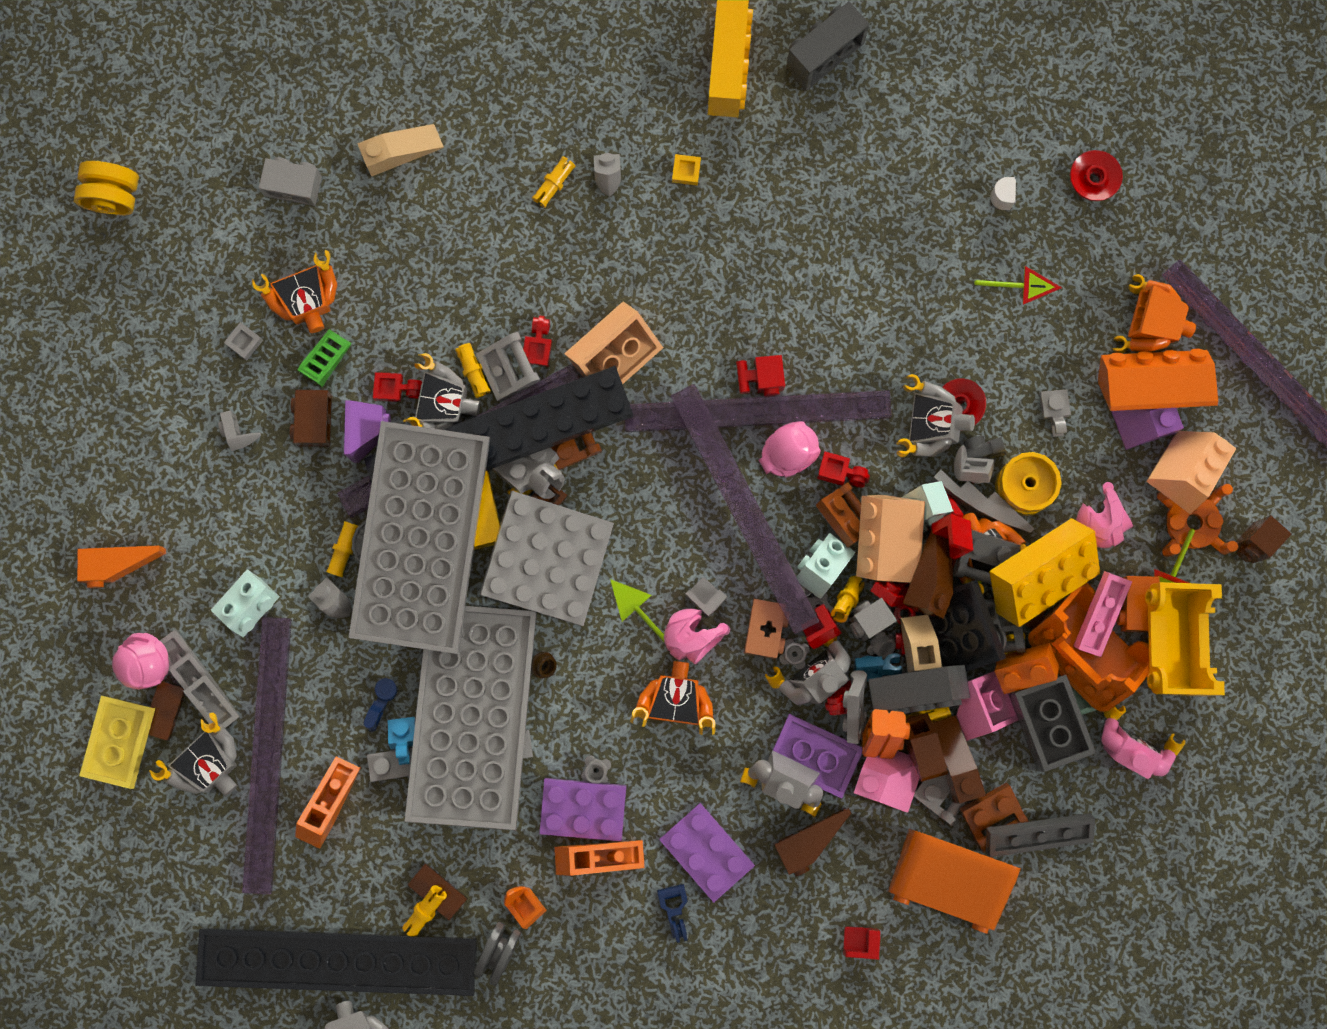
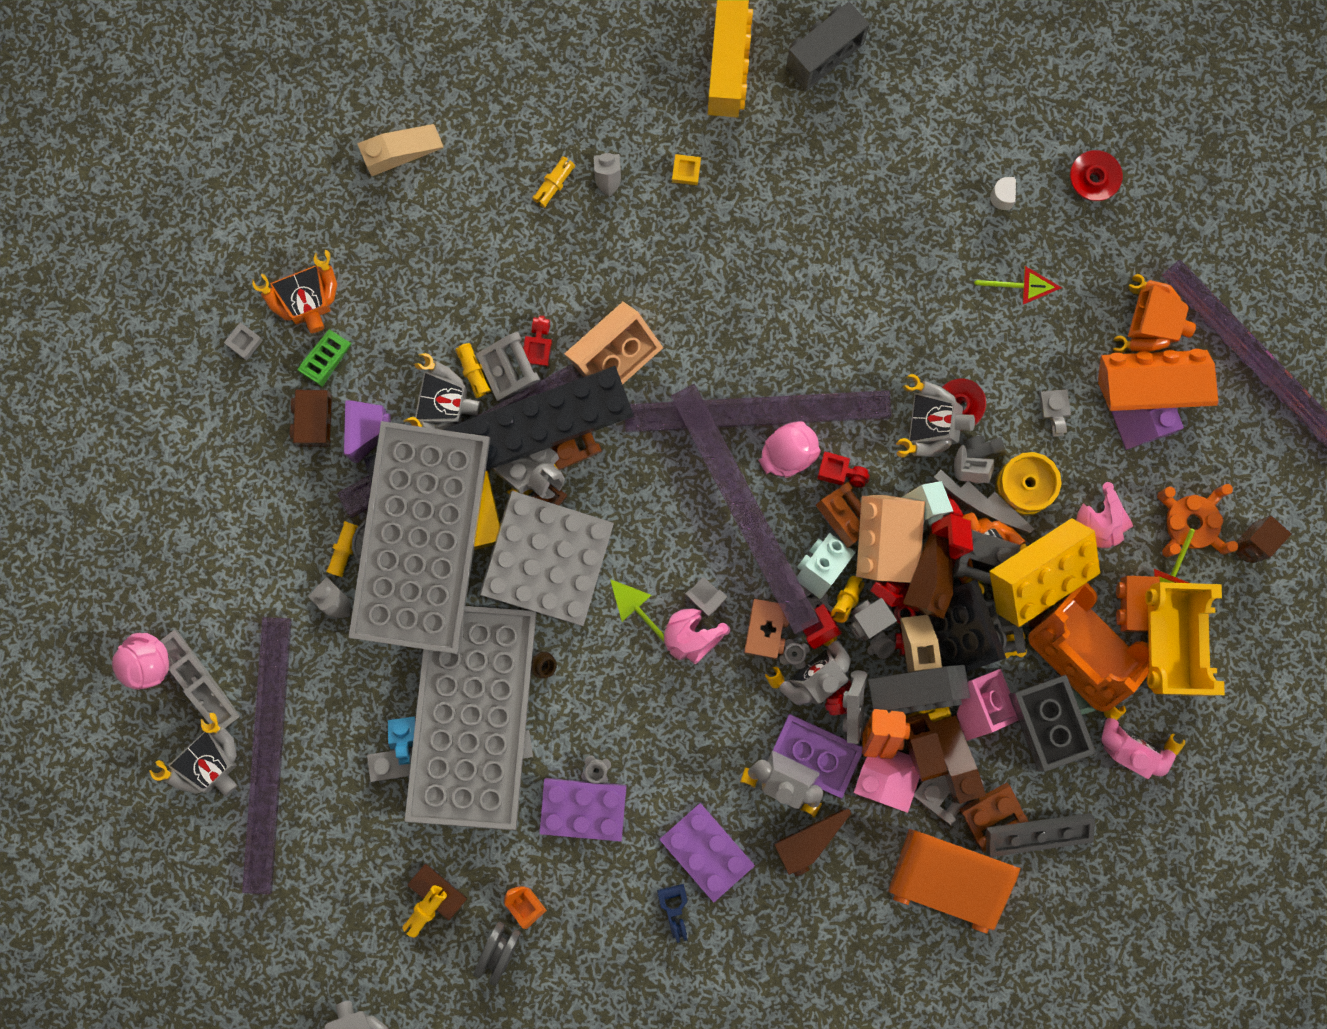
yellow wheel [73,161,139,216] -> none
orange slope [77,546,166,588] -> none
light yellow plate [79,696,155,789] -> none
reddish brown tile [148,681,185,741] -> none
black plate [195,928,477,996] -> none
light aqua brick [211,569,280,637] -> none
light grey plate [218,410,261,451] -> none
light grey brick [259,157,322,206] -> none
orange slope [295,756,360,849] -> none
dark blue piece [364,678,397,732] -> none
red plate [373,372,422,402] -> none
orange slope [554,840,644,876] -> none
torso [630,661,715,735] -> none
red brick [736,355,785,397] -> none
red panel [843,926,881,960] -> none
dark azure plate [854,653,902,681] -> none
orange brick [994,642,1059,694] -> none
bright pink plate [1074,571,1132,657] -> none
light nougat slope [1146,431,1236,514] -> none

